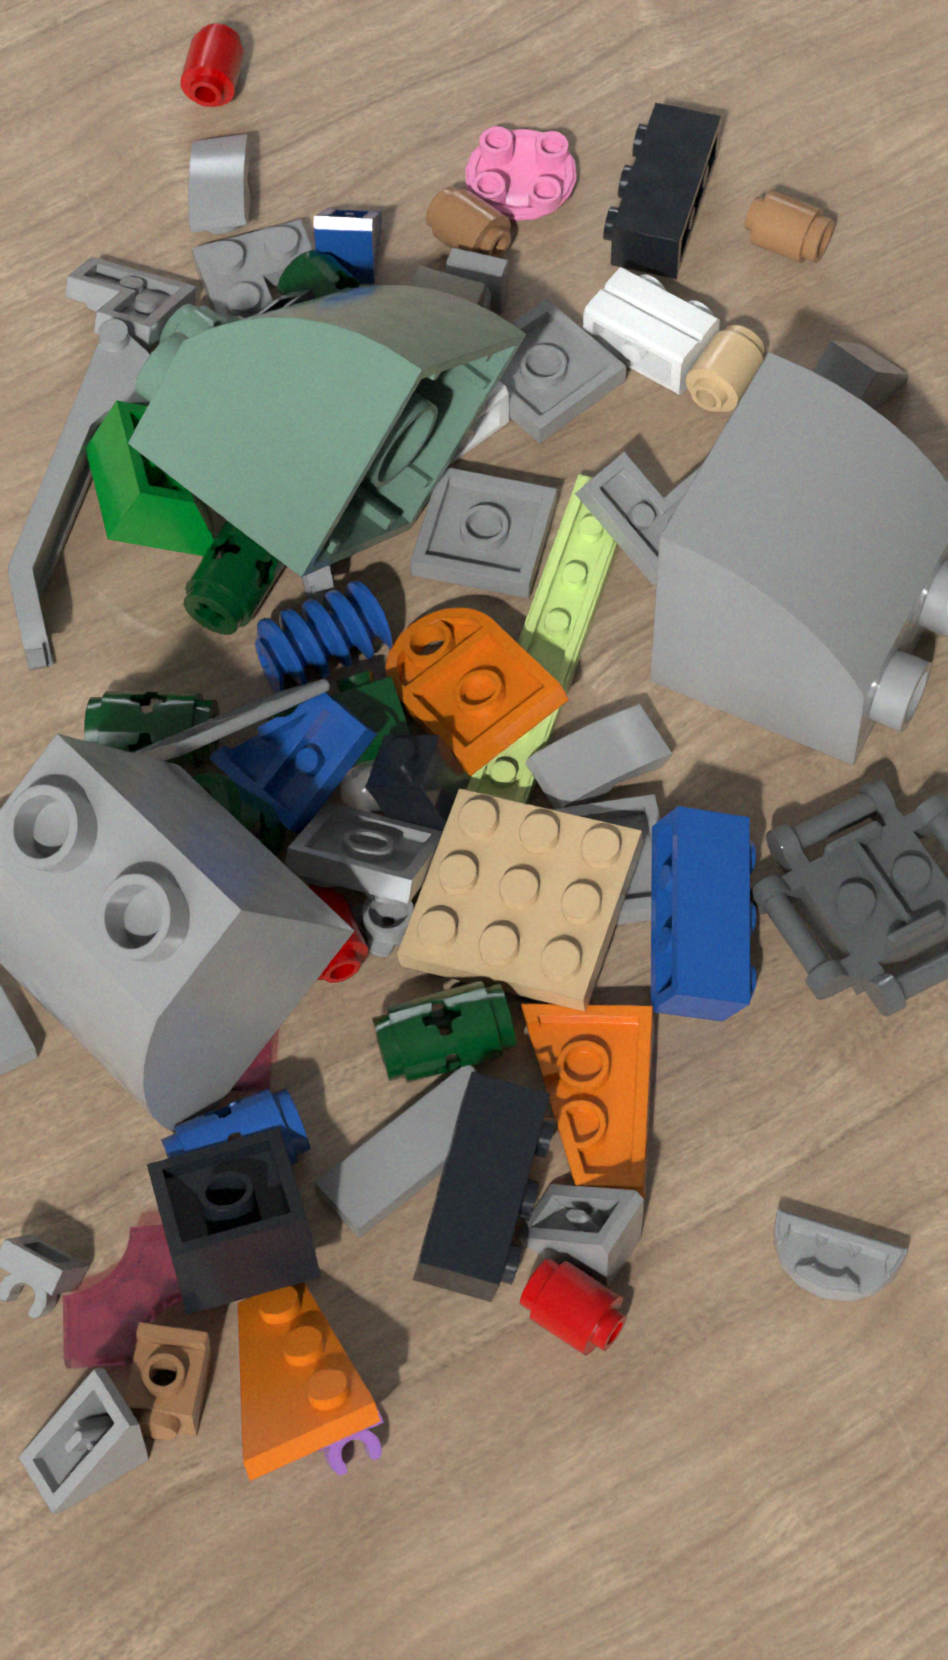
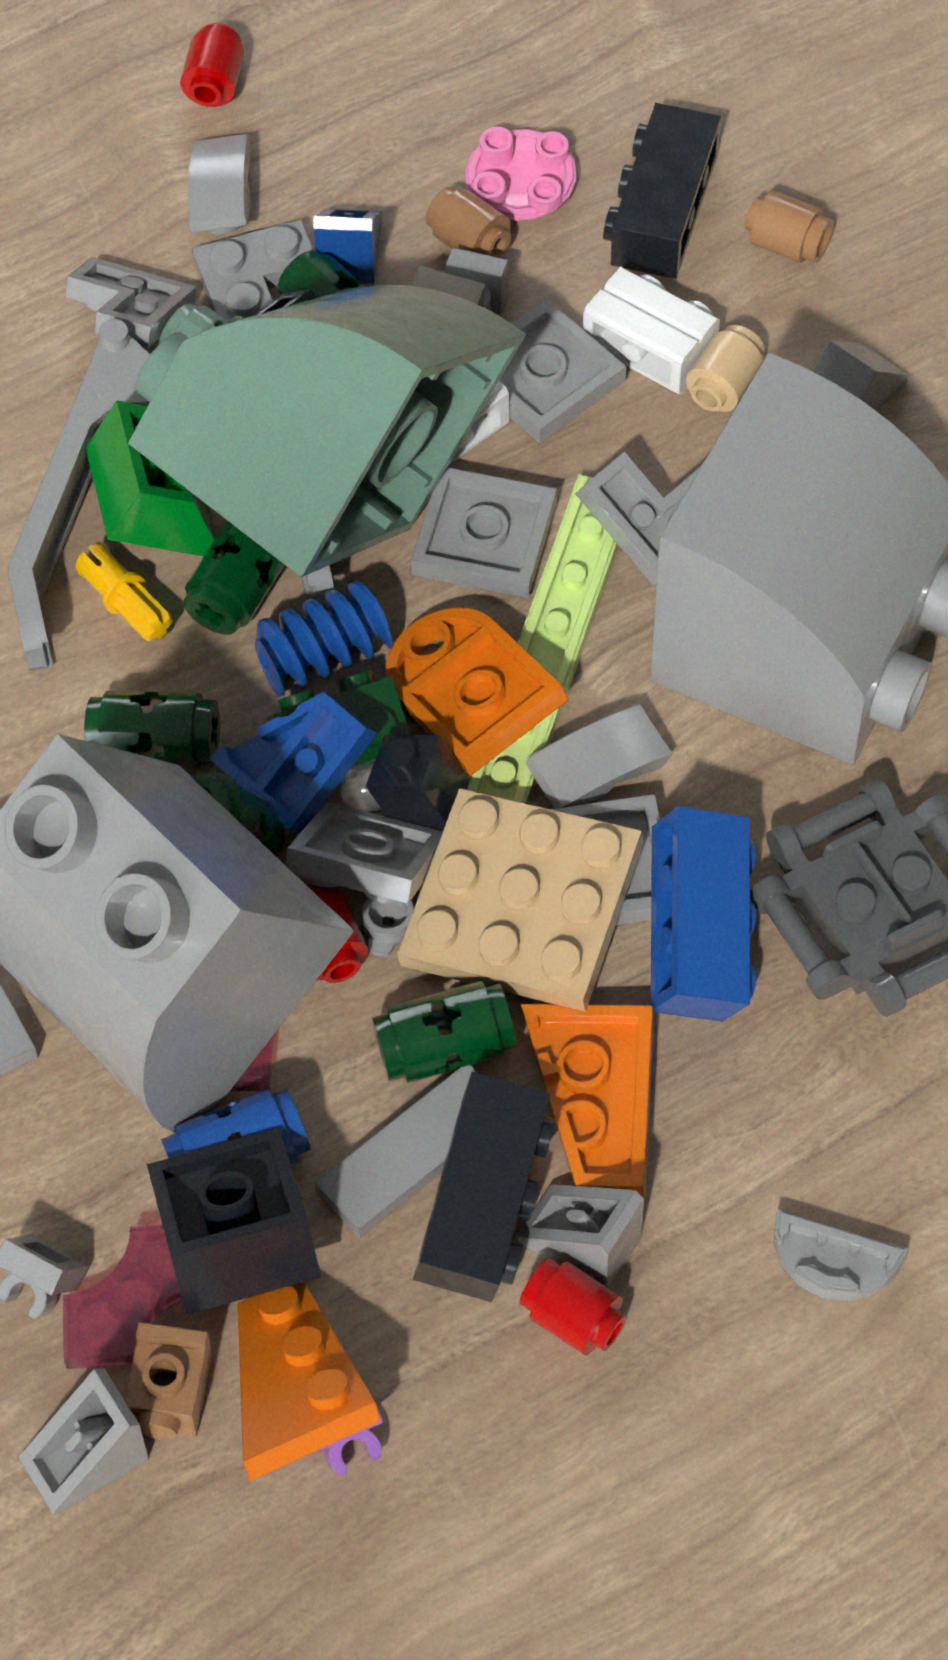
light grey window [134,679,330,761] -> none
none -> yellow axle [75,543,172,641]

